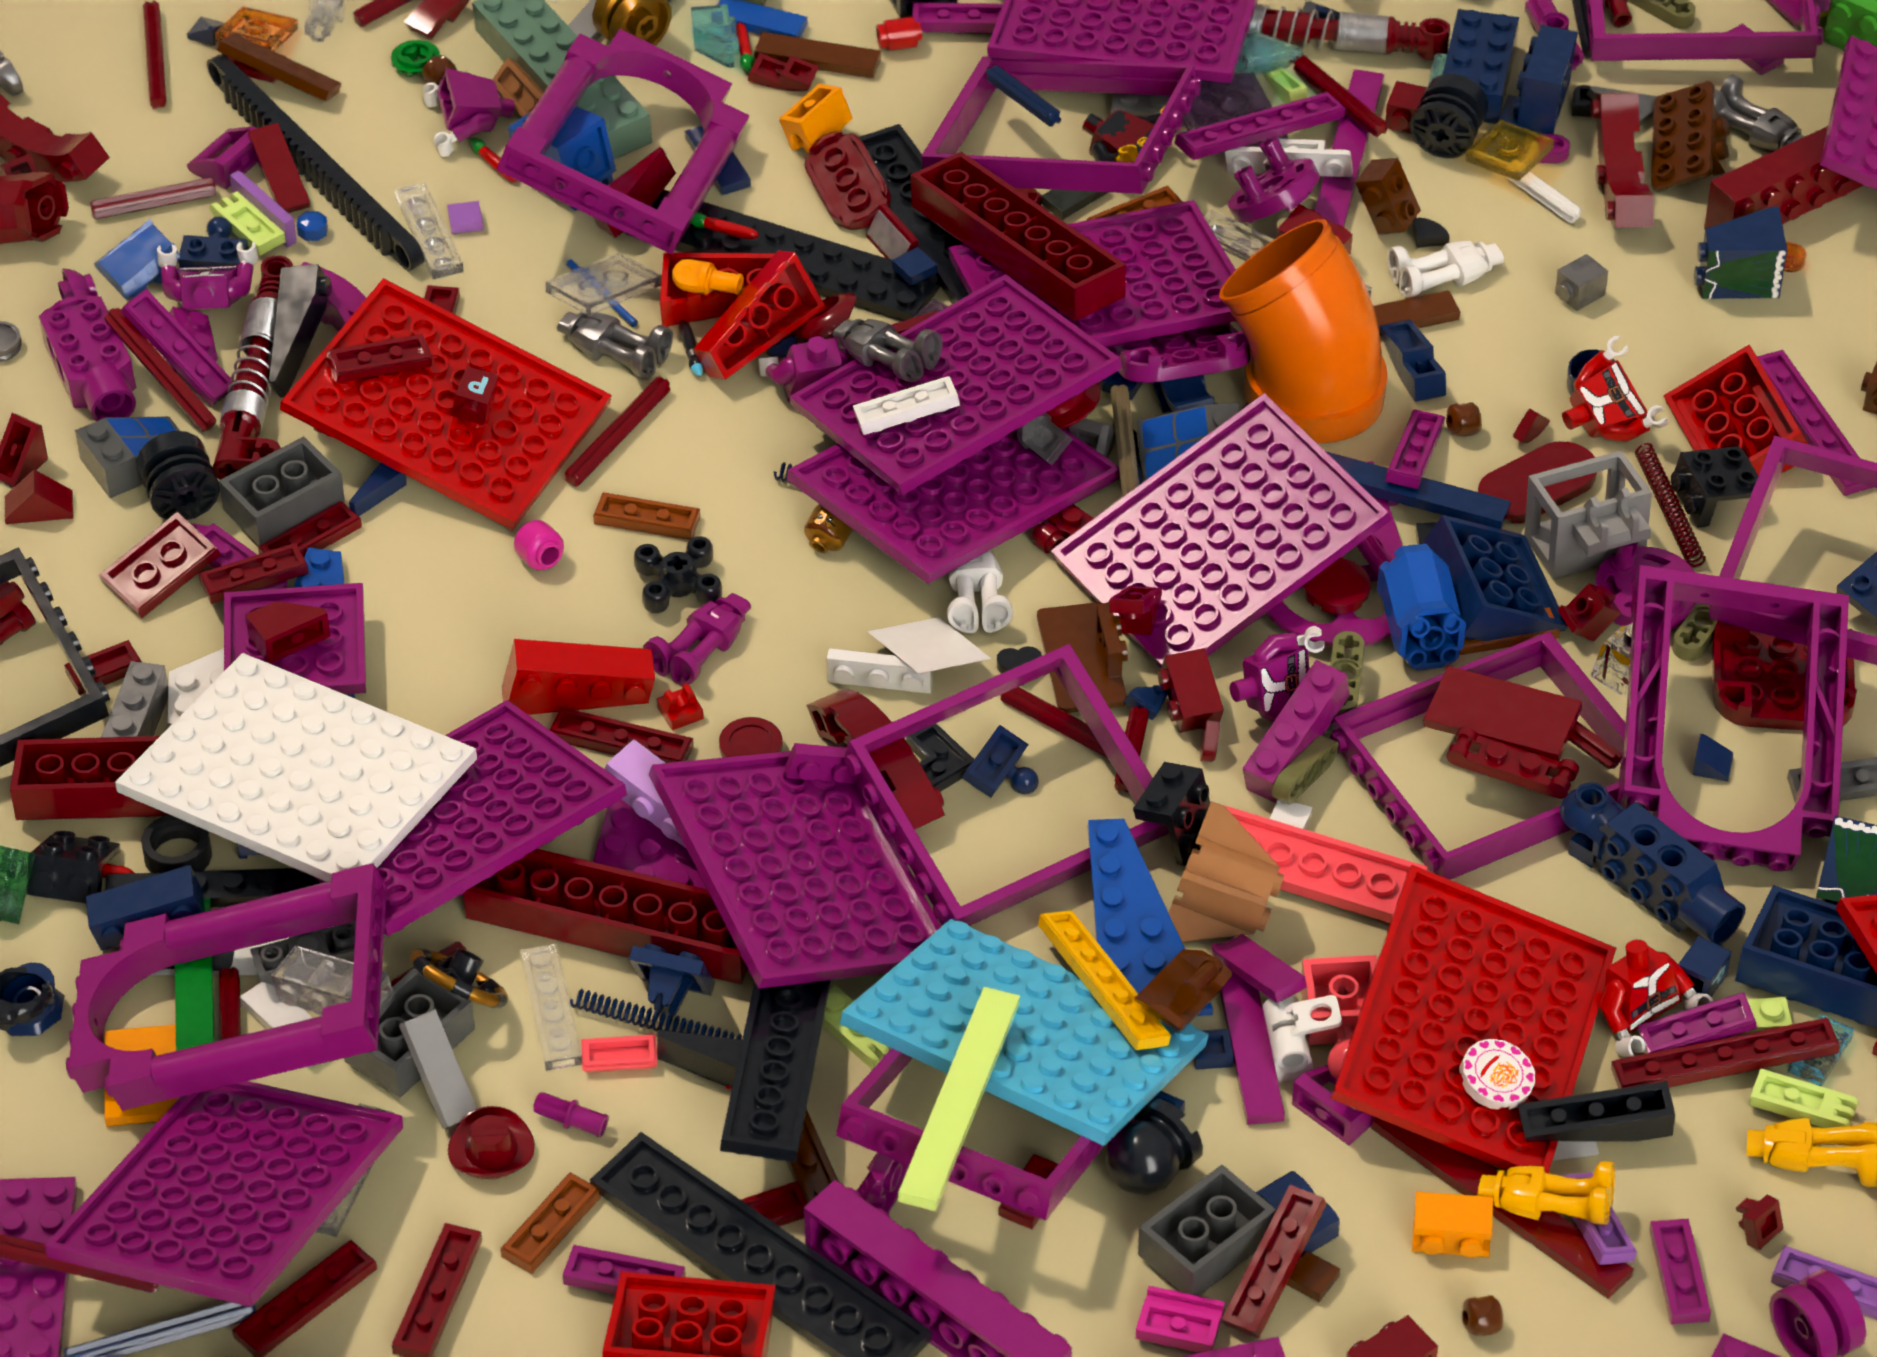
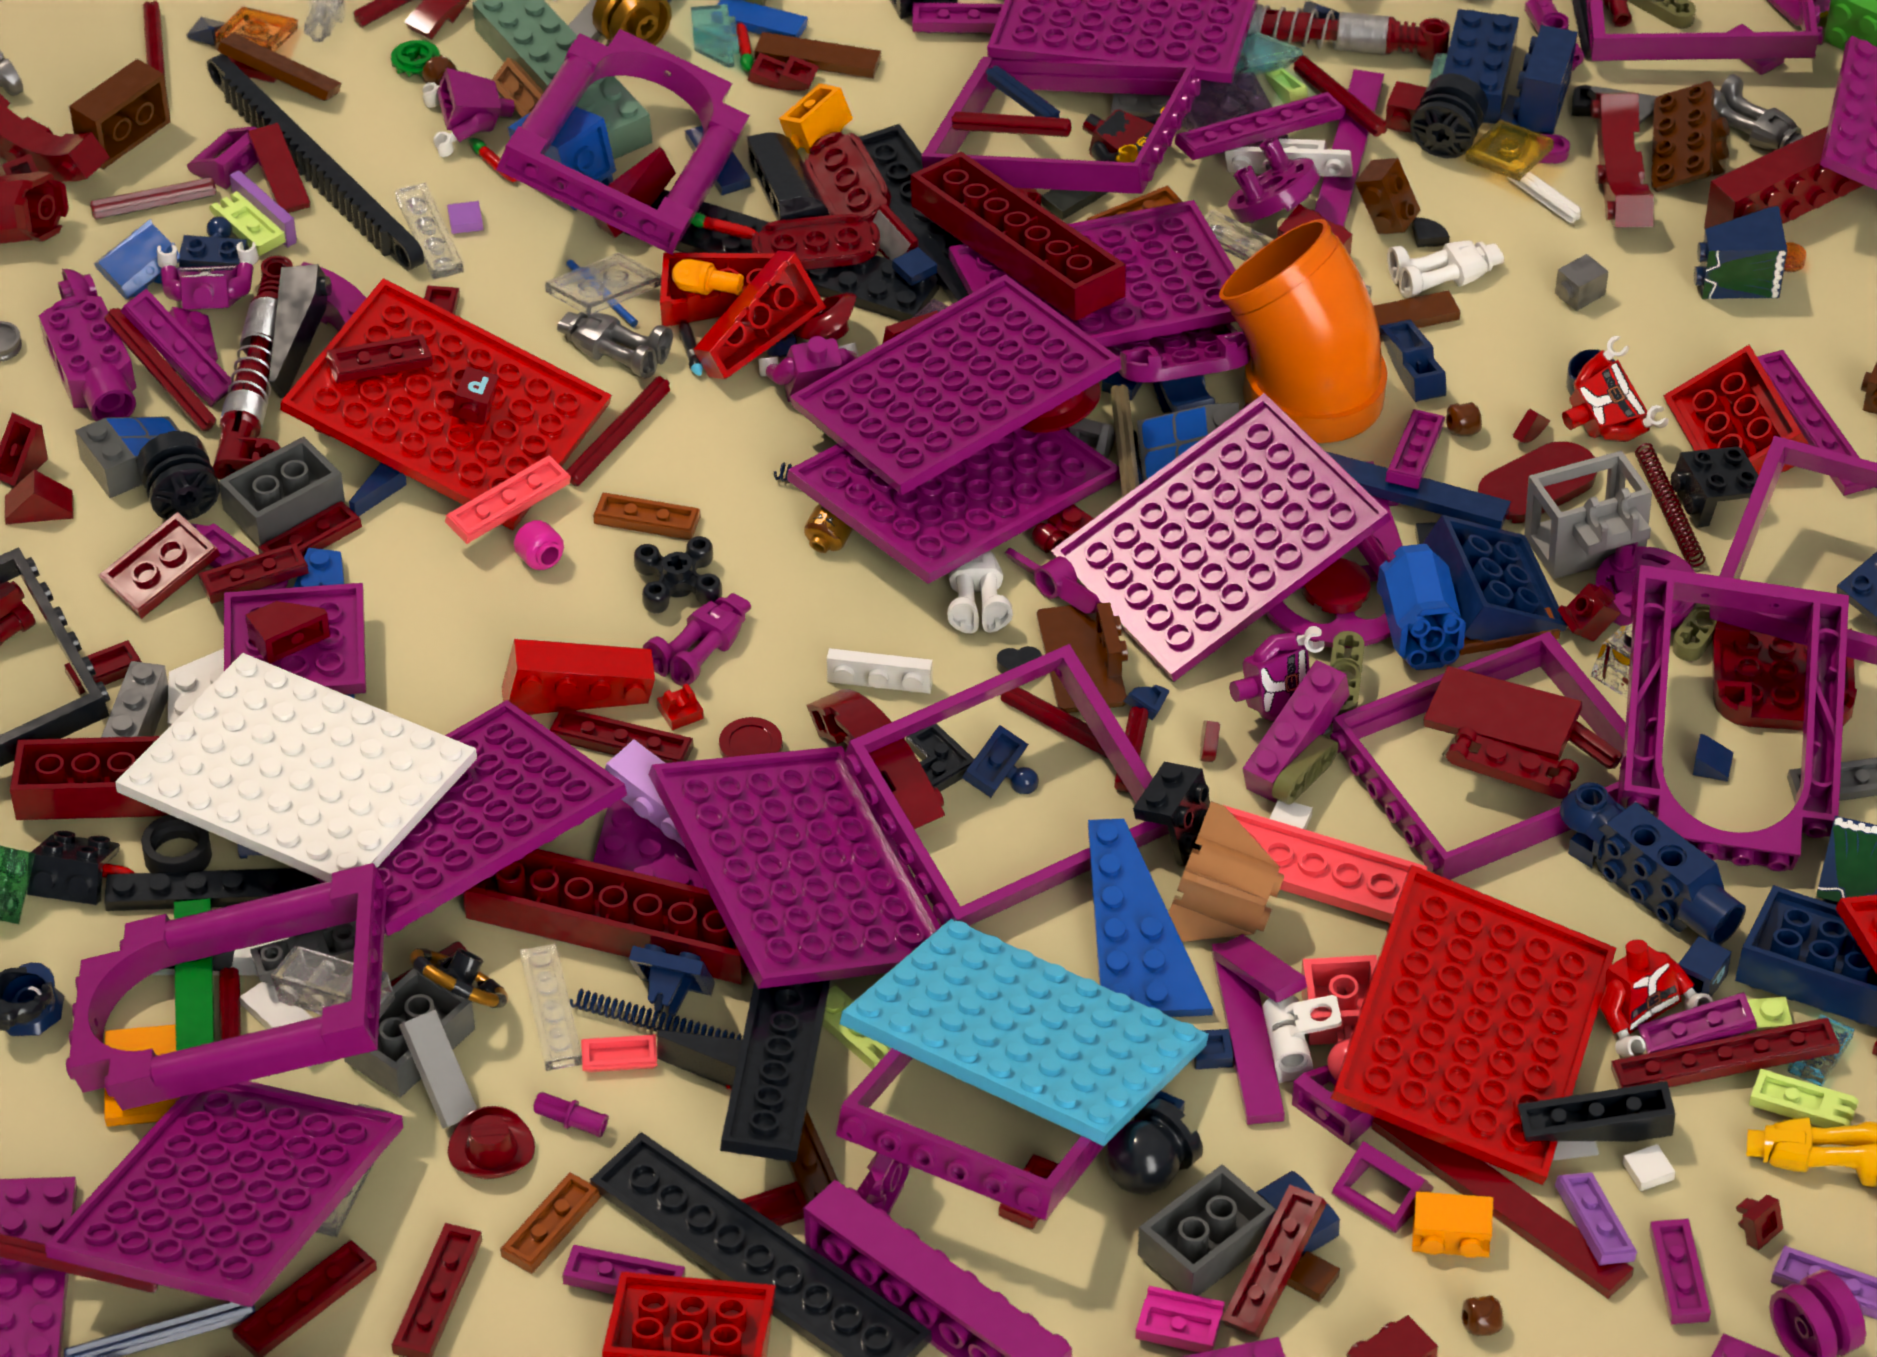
dark blue brick [86,865,205,951] -> none
blue tile [297,211,328,241] -> none
magenta plate [784,743,857,784] -> none
flat silver piece [833,319,943,382] -> none
white plate [853,376,960,435] -> none
white sticker [867,617,991,674] -> none
red brick [876,16,922,51] -> none
yellowish green tile [898,987,1020,1211] -> none
flat silver tile [1016,413,1073,465] -> none
yellow tile [1038,910,1171,1050] -> none
dark red slope [1109,586,1162,635] -> none
reddish brown piece [1134,949,1232,1034] -> none
dark red brick [1158,648,1224,733] -> none
white tile [1459,1039,1535,1110] -> none
yellow piece [1478,1161,1615,1225] -> none
none -> reddish brown brick [69,58,171,170]
none -> coral tile [445,455,571,544]
none -> black brick [747,132,829,221]
none -> dark red tile [752,214,880,270]
none -> dark red axle [951,111,1072,137]
none -> magenta piece [1005,547,1100,614]
none -> magenta tile [1332,1141,1434,1233]
none -> white tile [1623,1144,1675,1192]

